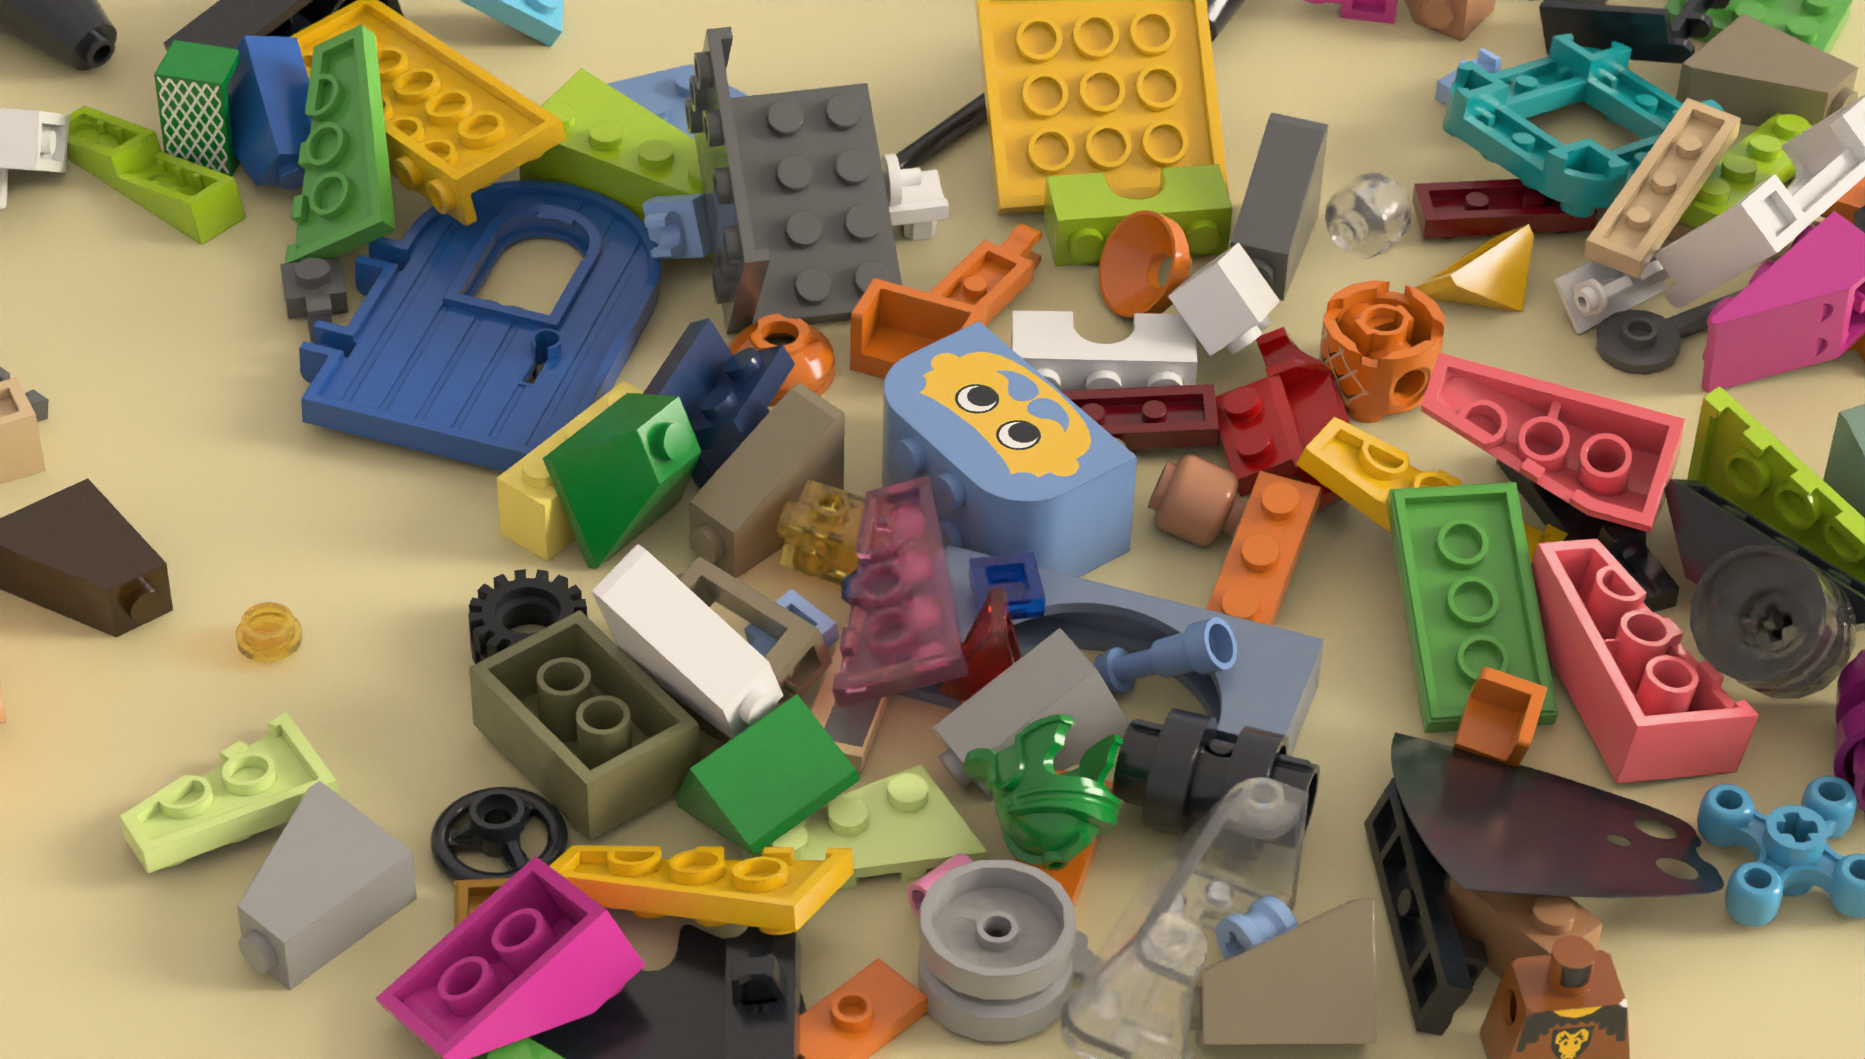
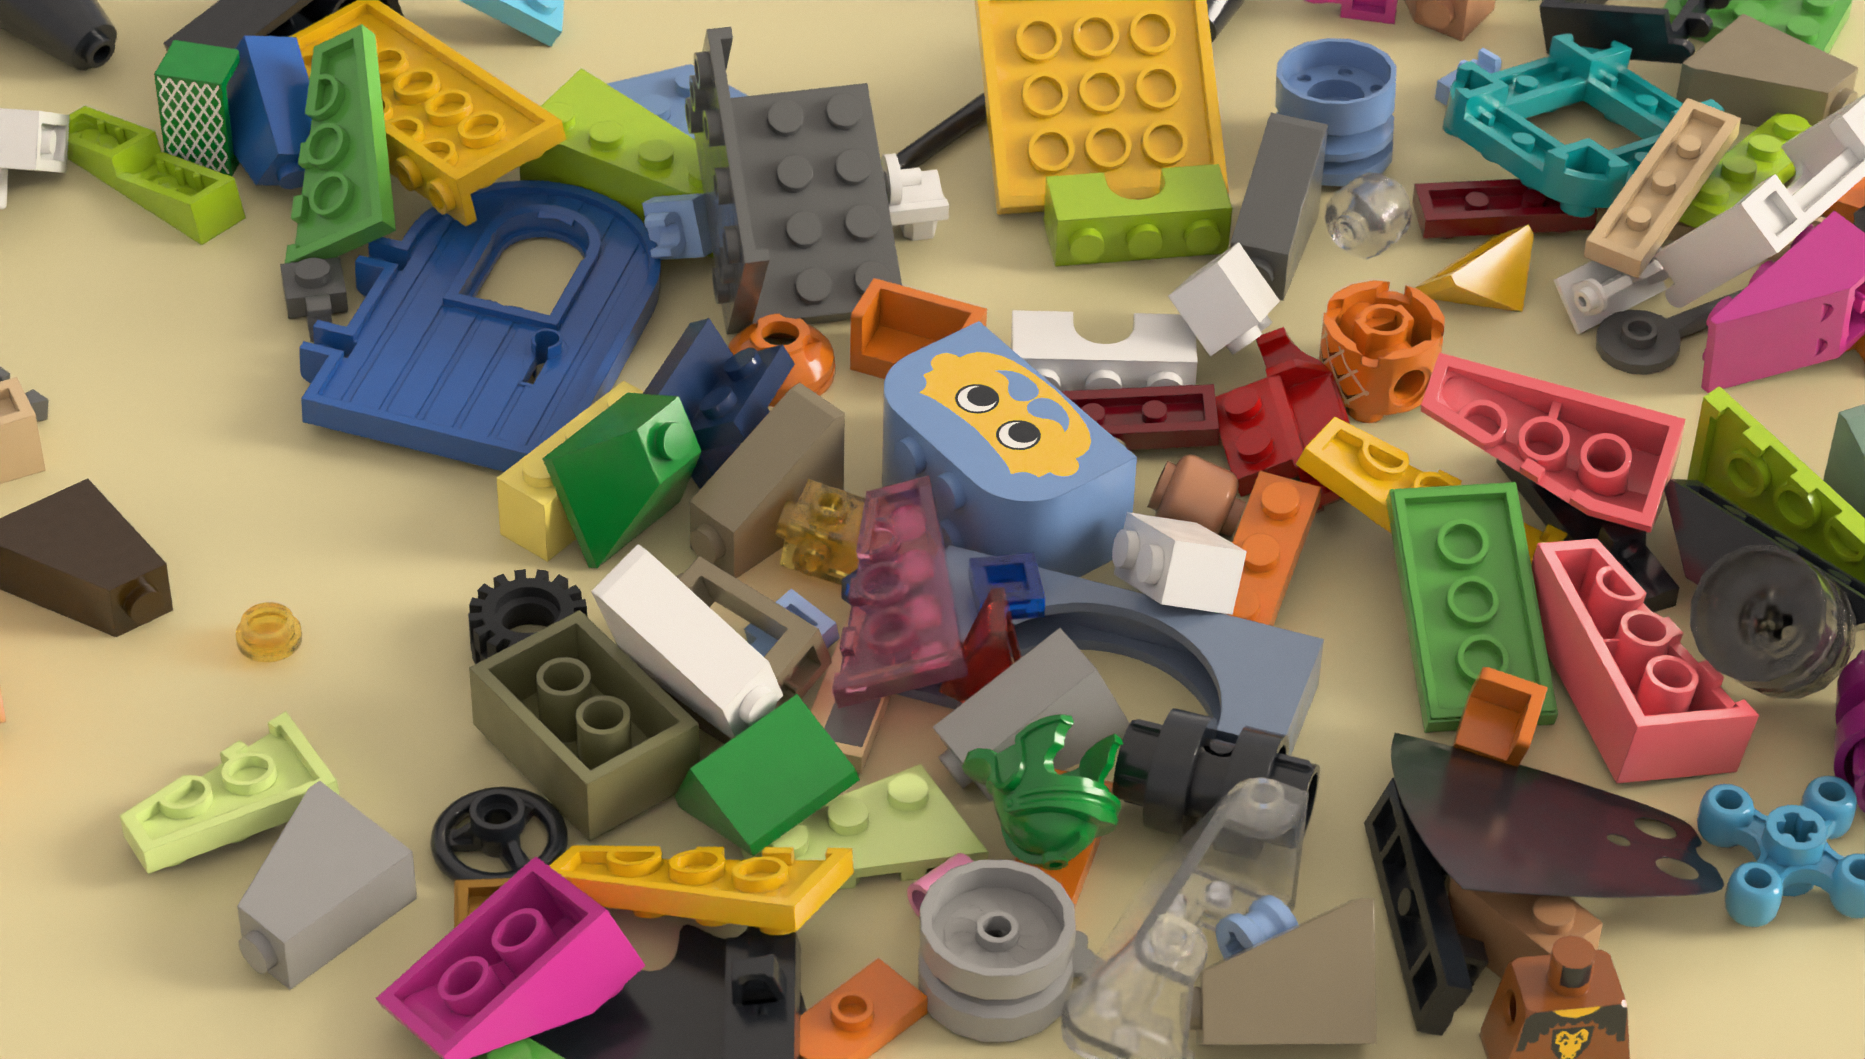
orange plate [929,223,1042,325] -> none
medium blue piece [1094,617,1237,694] -> none
orange piece [1098,210,1192,319] -> none
none -> white brick [1112,512,1247,615]
none -> medium blue wheel [1275,38,1397,186]

